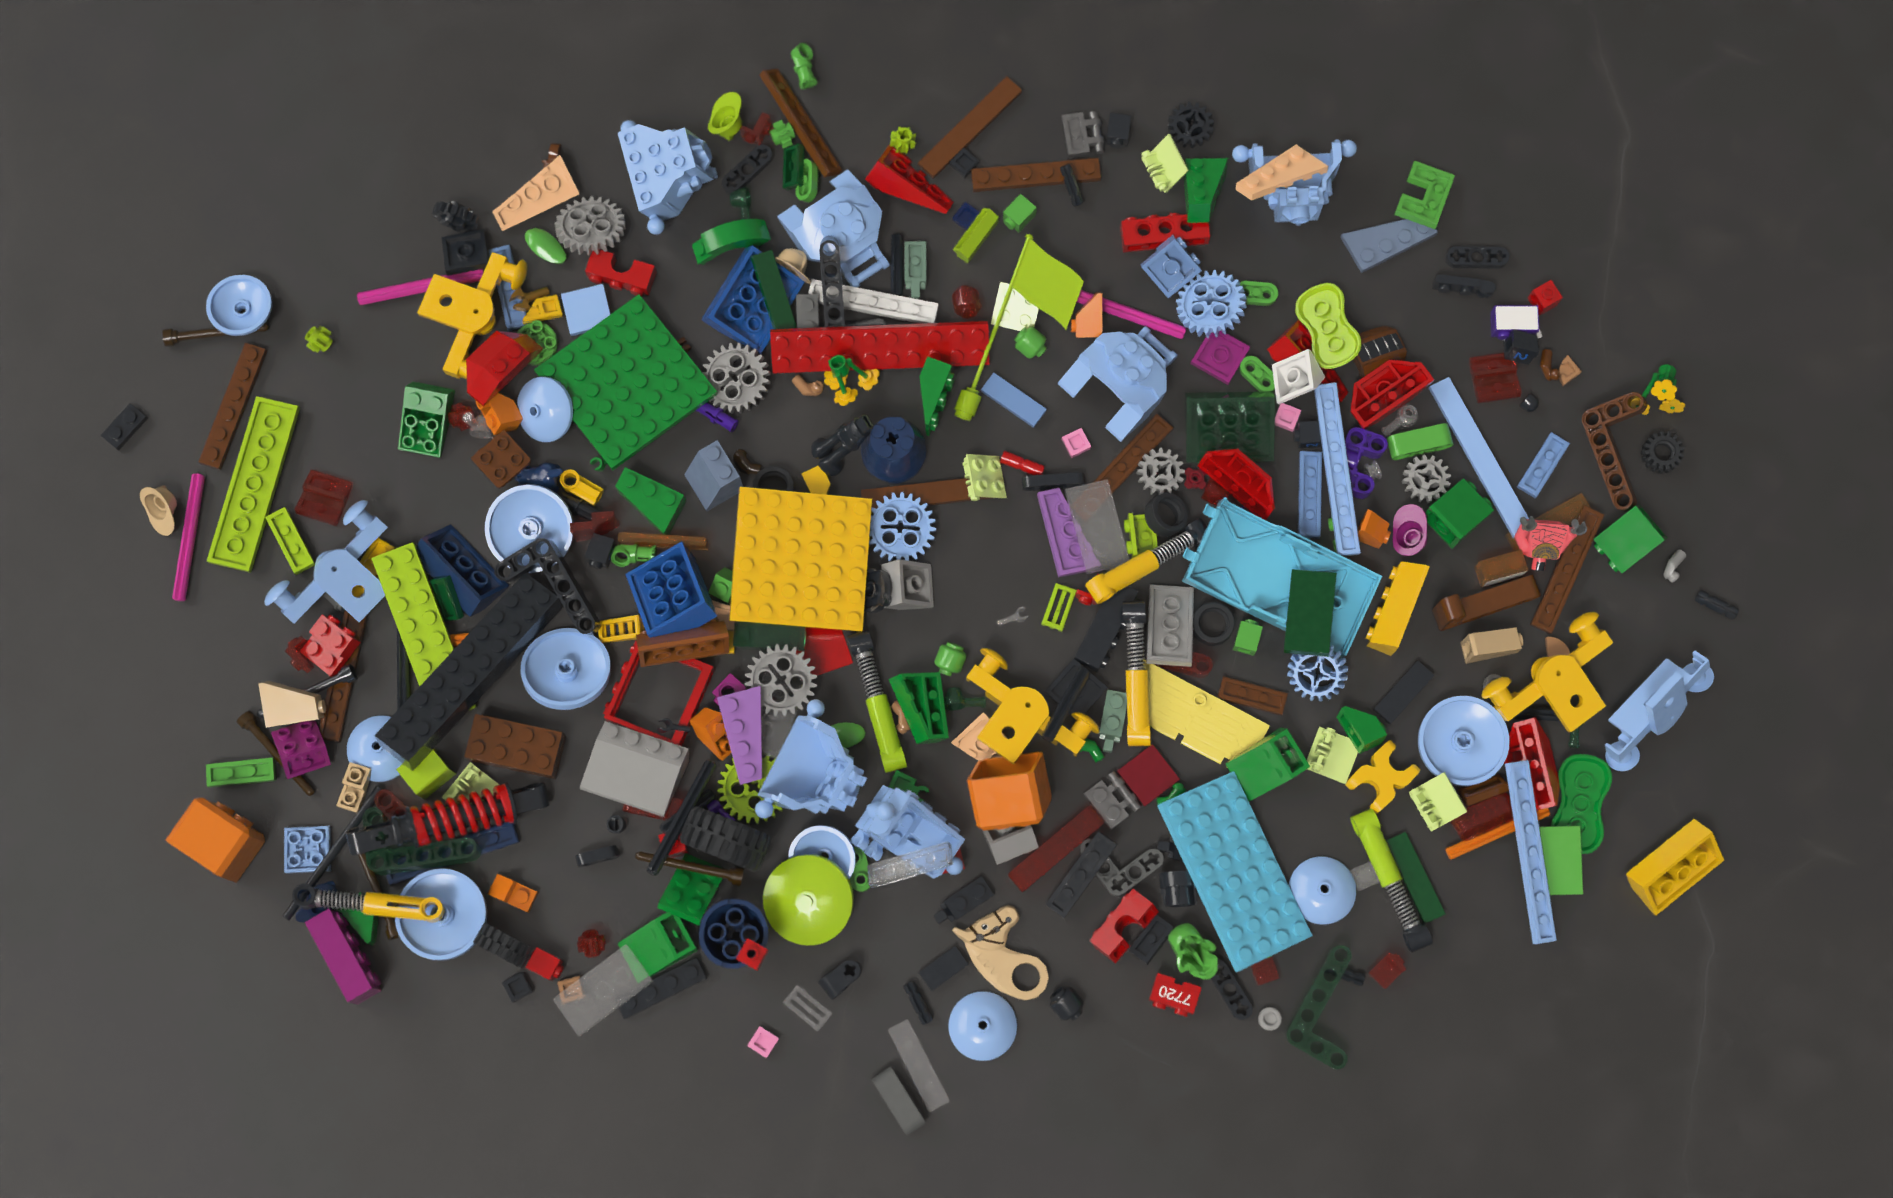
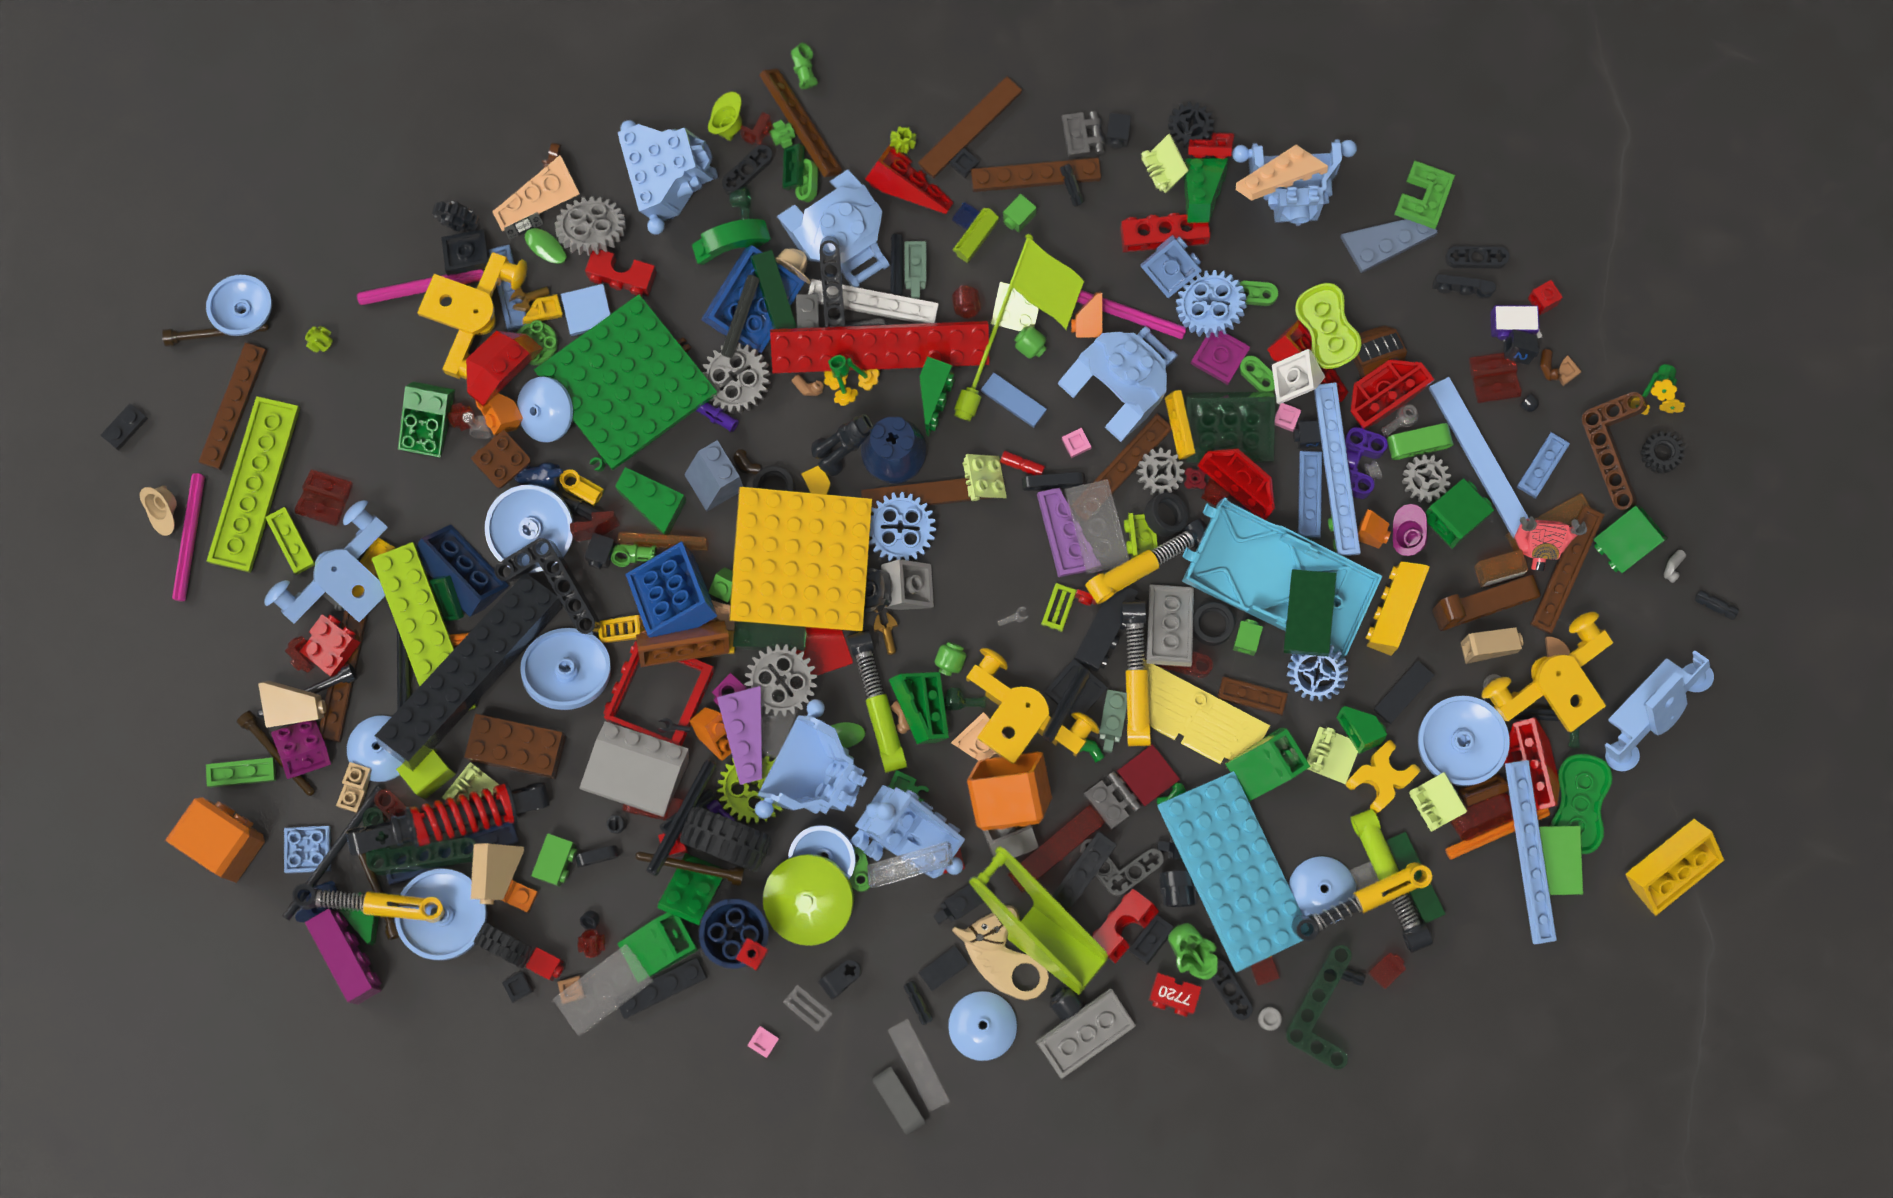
none -> tan slope [471,844,524,905]
none -> sticker [504,212,543,240]
none -> bright green brick [531,833,577,887]
none -> black hinge [580,910,600,931]
none -> pearl dark grey axle [721,275,759,358]
none -> pearl gold bar [874,612,898,655]
none -> lime piece [969,846,1108,995]
none -> light grey tile [1036,988,1136,1079]
none -> yellow tile [1165,390,1195,460]
none -> red plate [1188,133,1234,159]
none -> piece [1291,862,1432,941]

